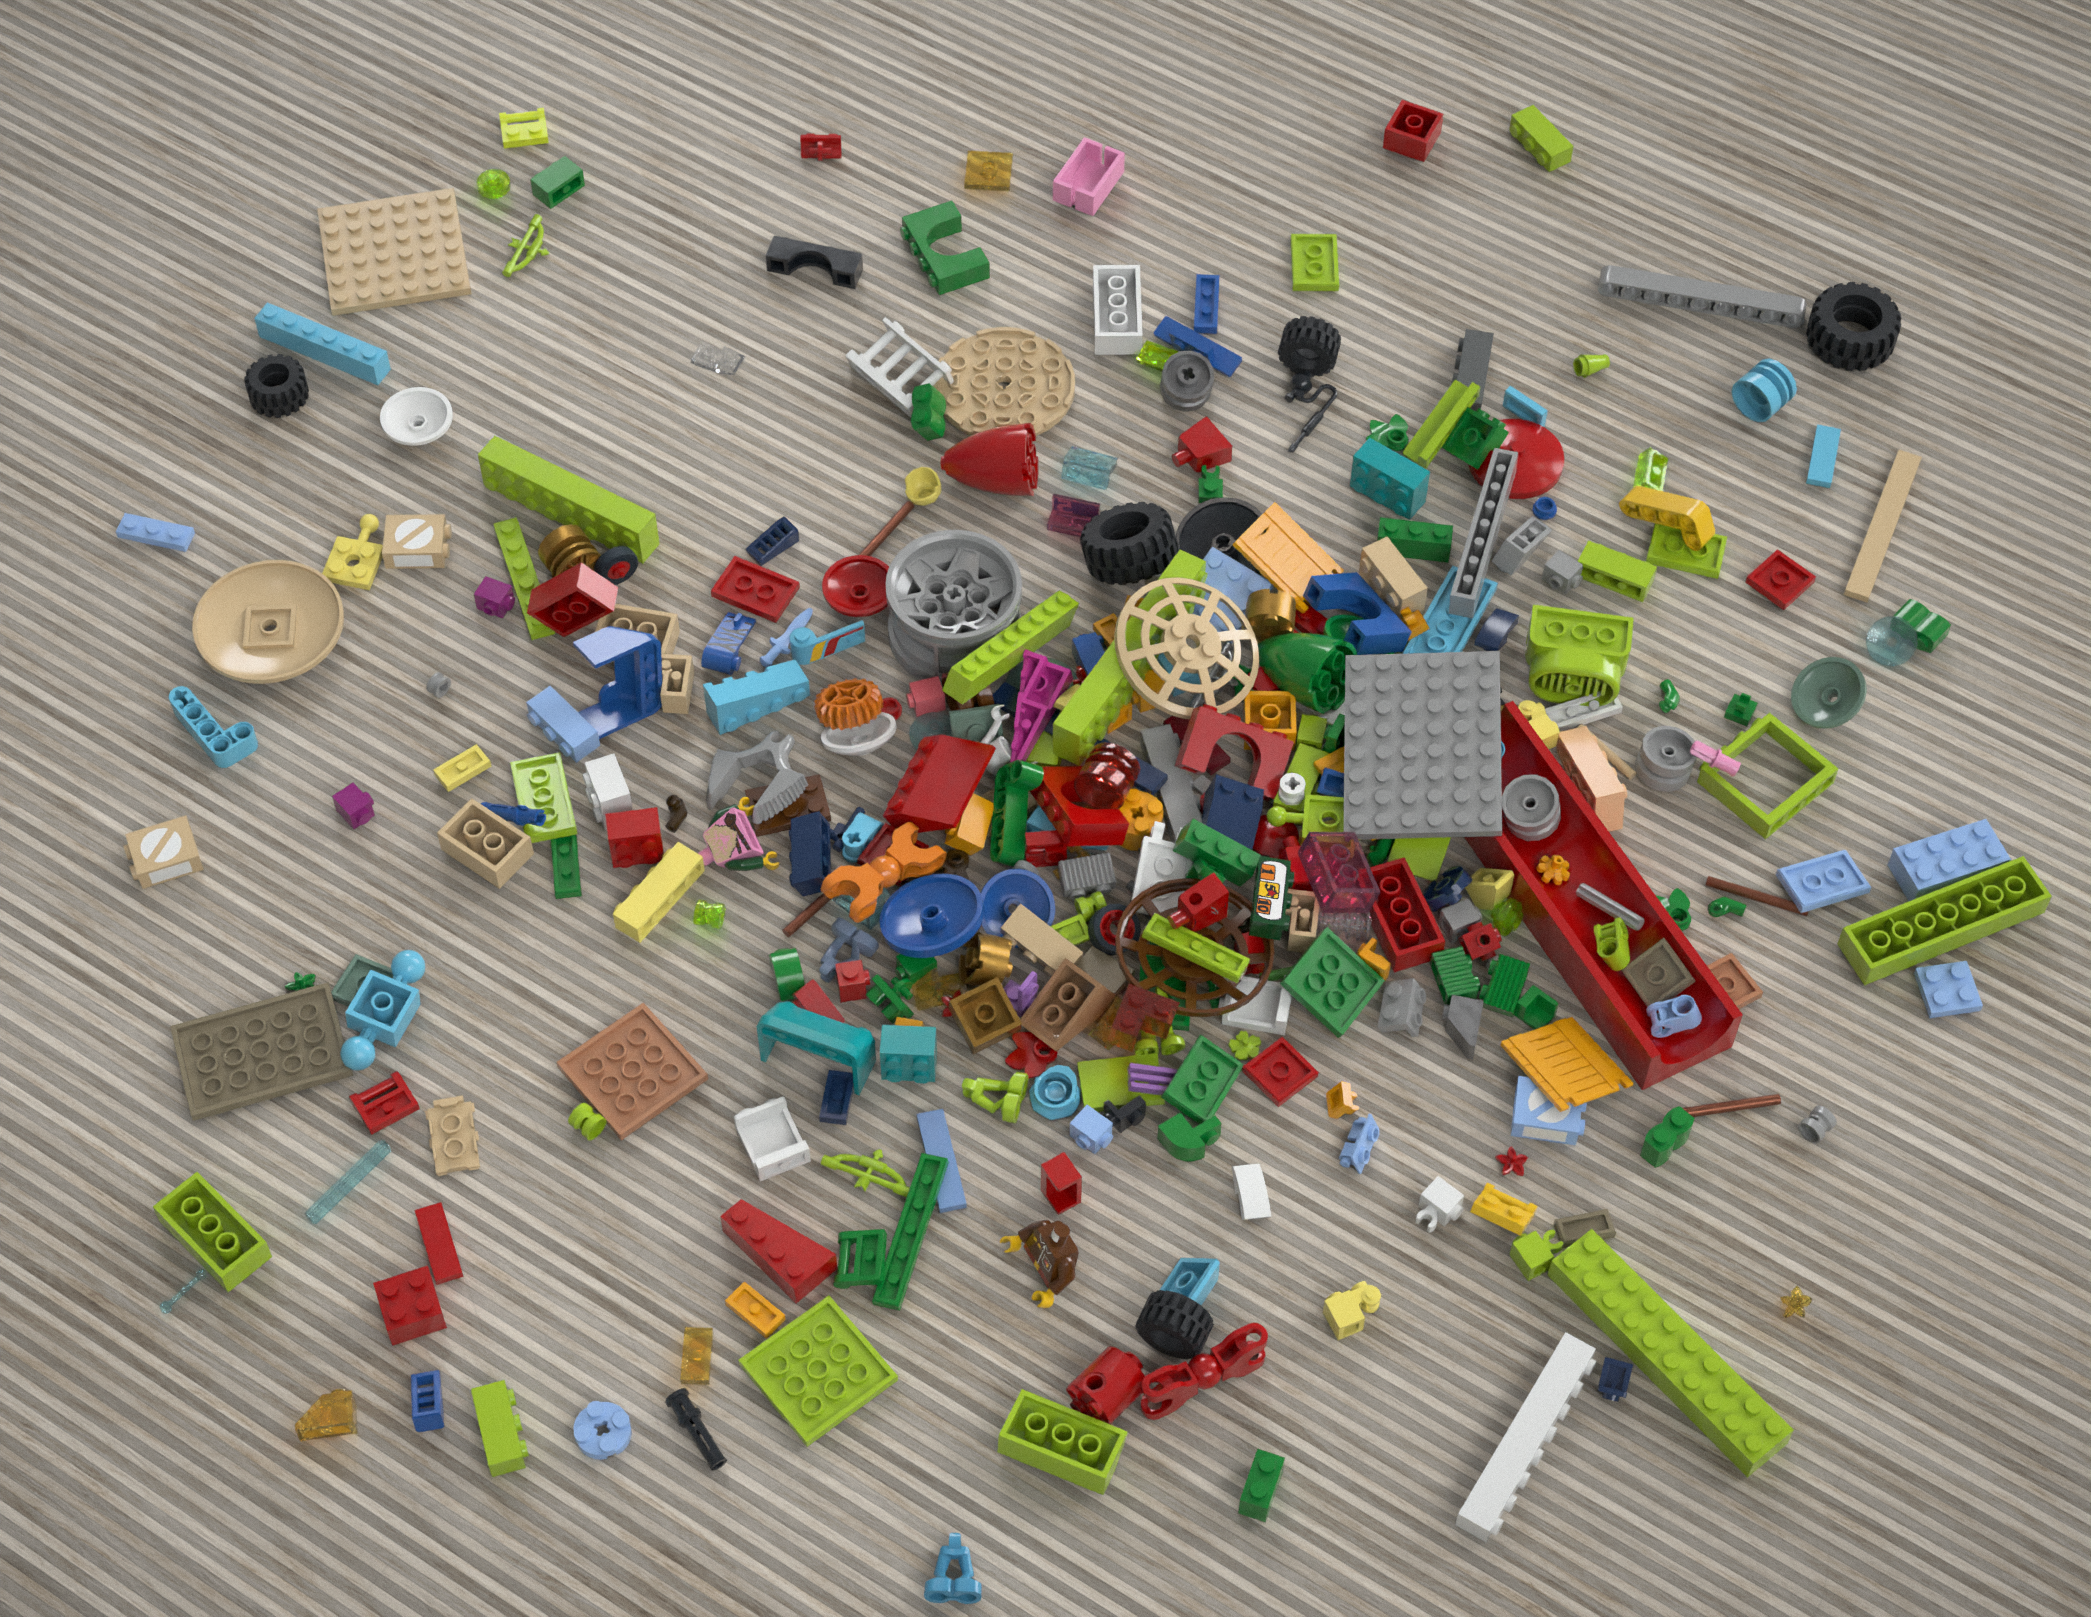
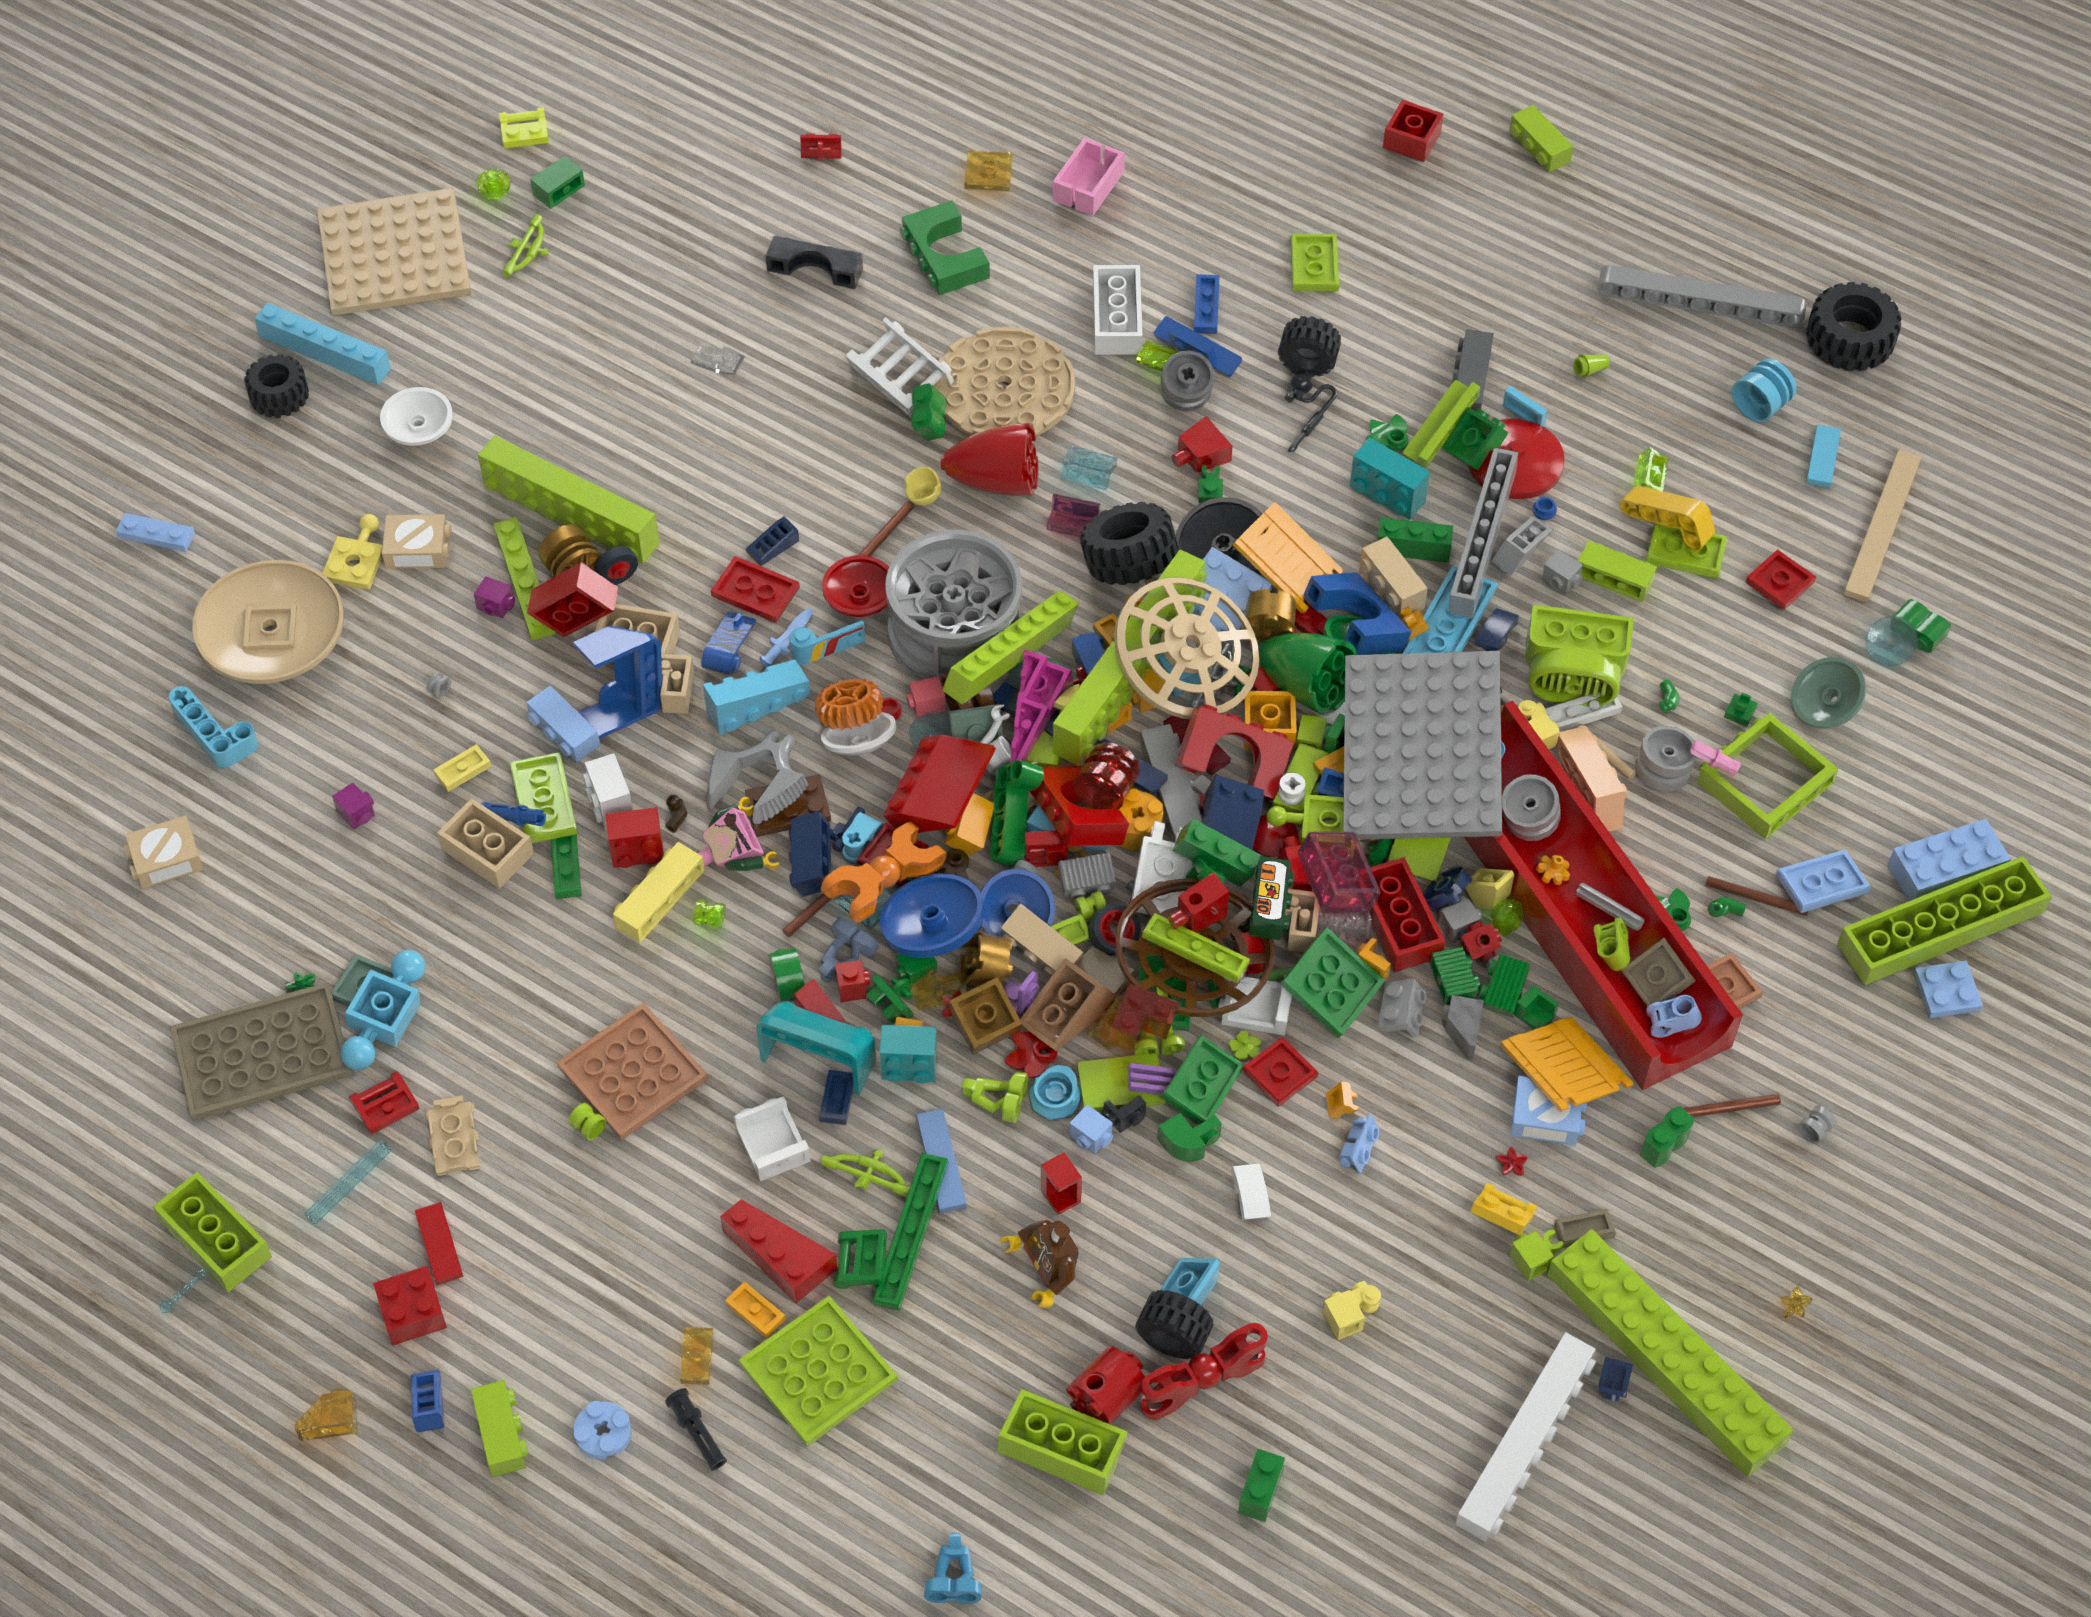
white brick [1416,1176,1464,1233] -> none

